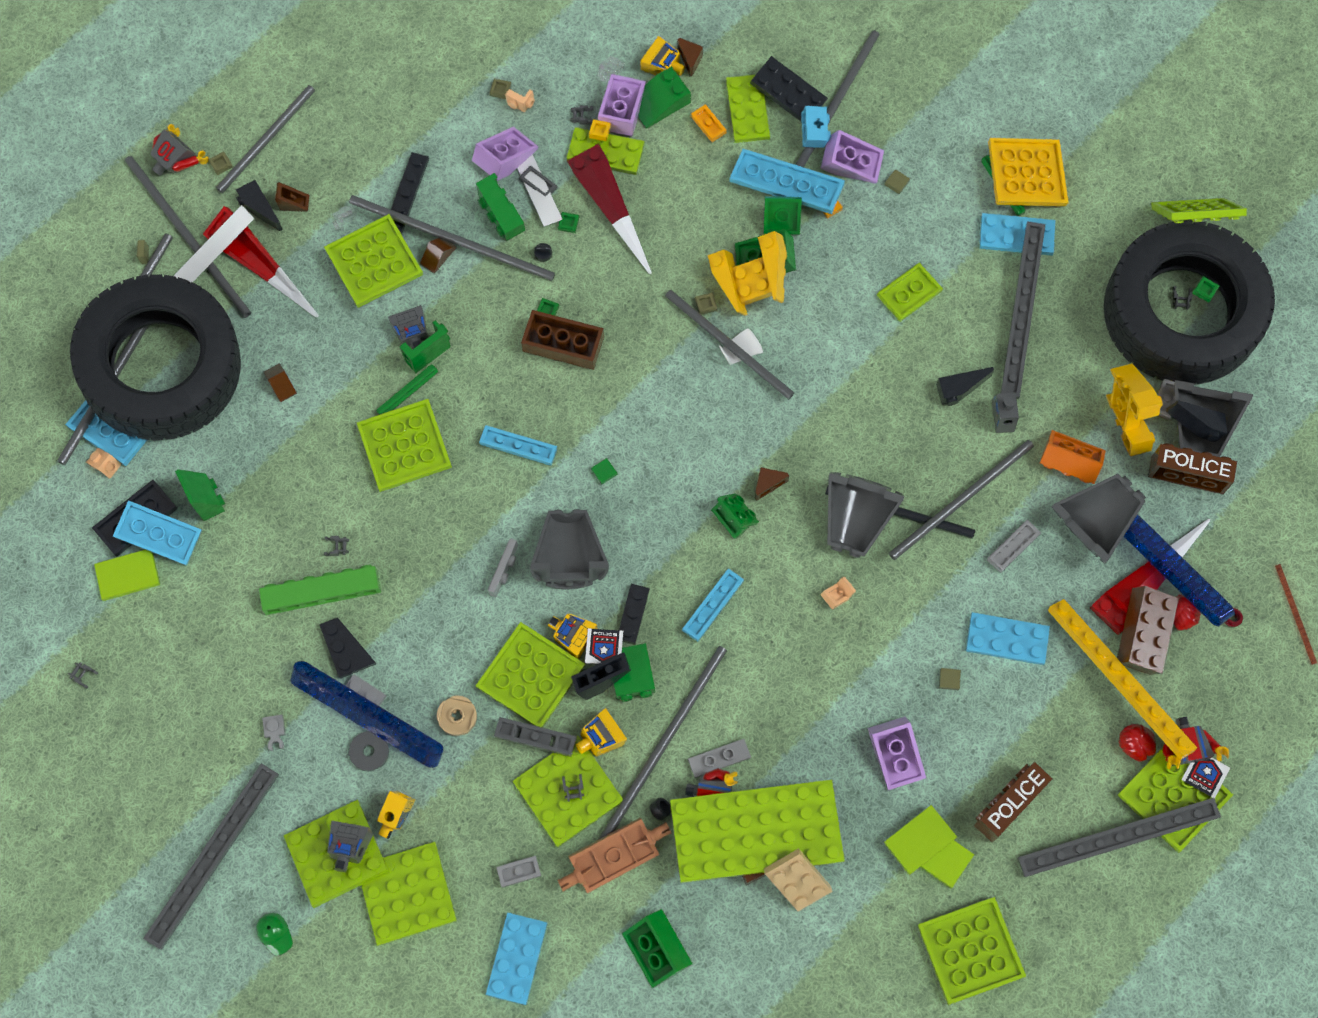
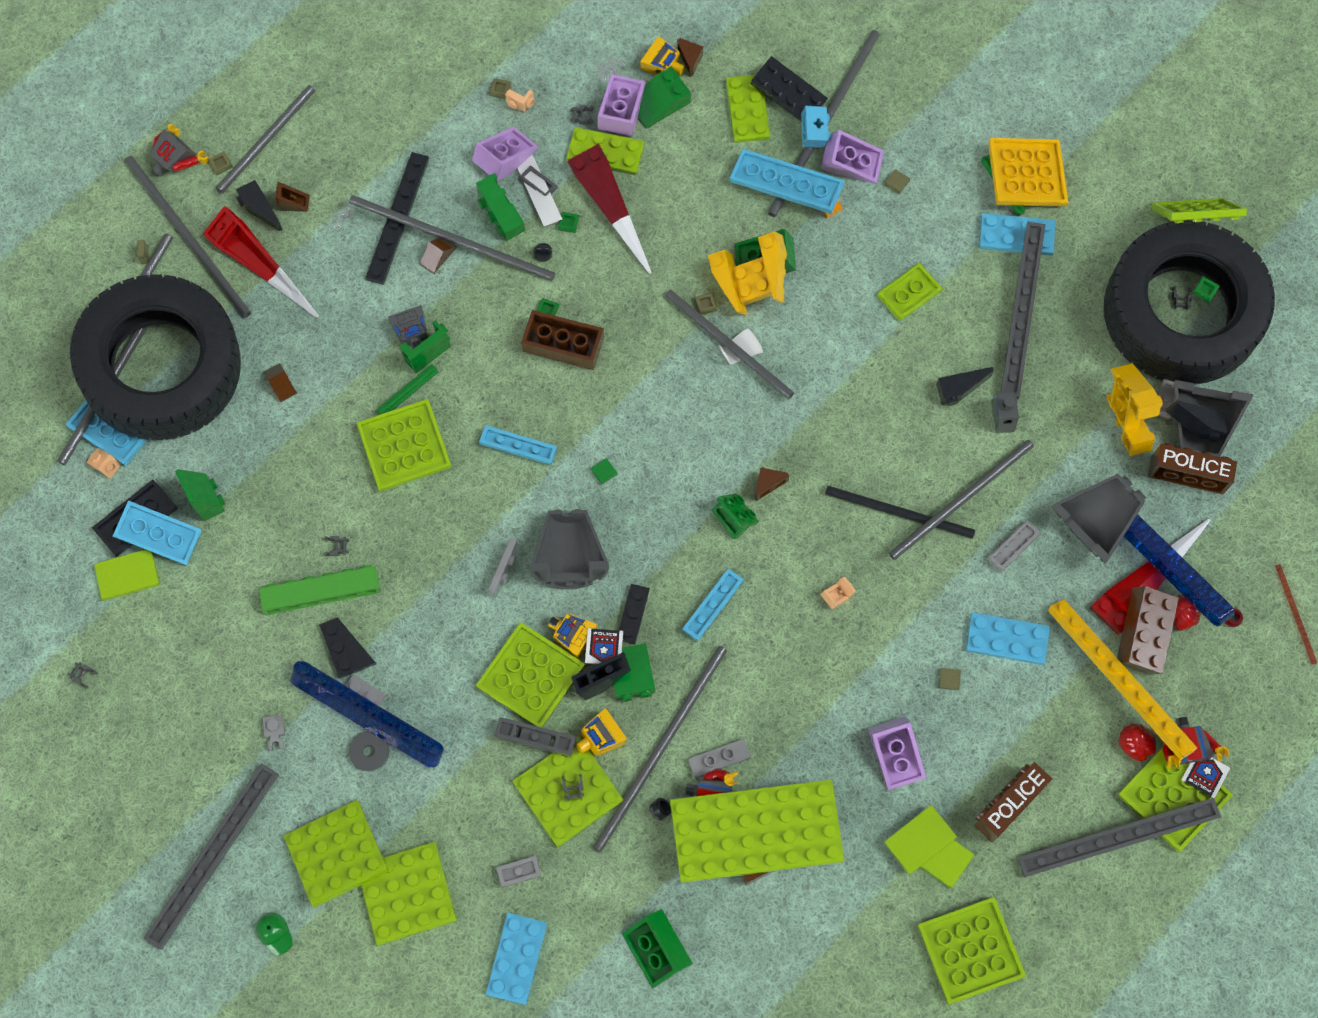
white sticker [174,205,254,283] -> none
lime plate [324,214,424,308] -> none
dark grey torso [328,821,373,872] -> none
yellow torso [377,791,415,839] -> none
tan plate [437,696,477,736] -> none
nougat plate [557,818,672,893] -> none
yellow plate [589,119,611,141] -> none
light orange plate [691,104,727,142] -> none
green plate [763,196,802,235] -> none
tan plate [764,848,833,911] -> none
dark grey cone [827,472,905,558] -> none
orange slope [1040,430,1106,484] -> none

